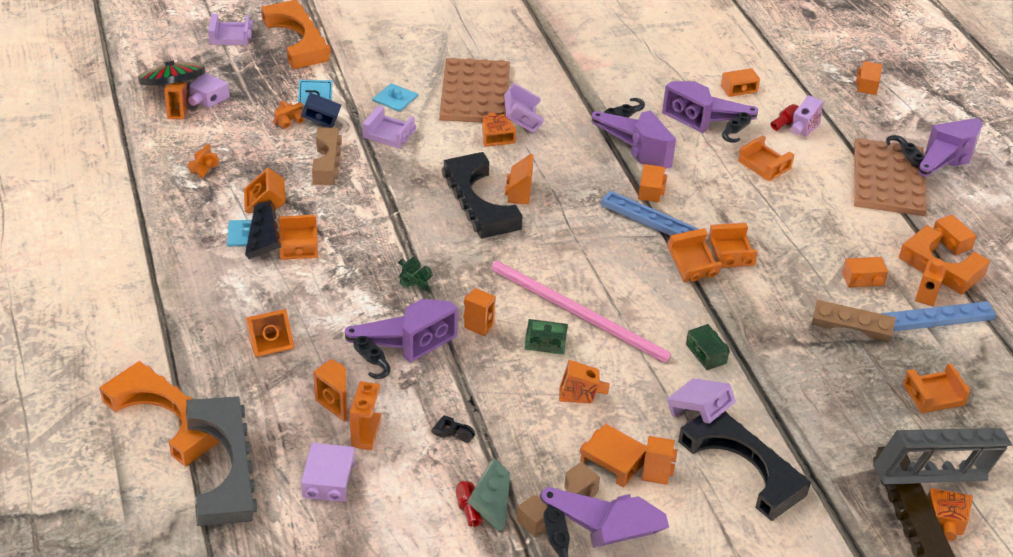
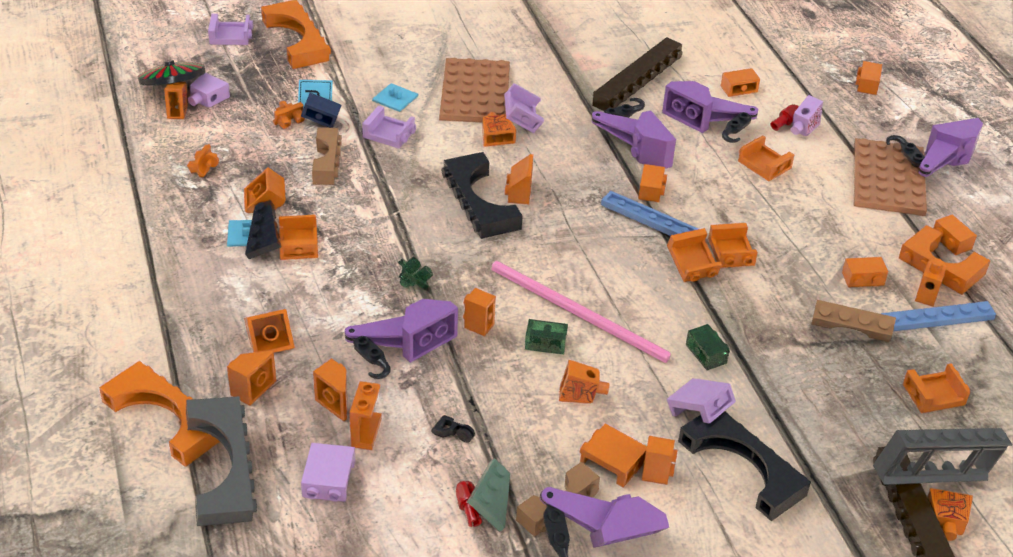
none -> orange slope [227,350,277,406]
none -> dark brown brick [592,37,683,111]

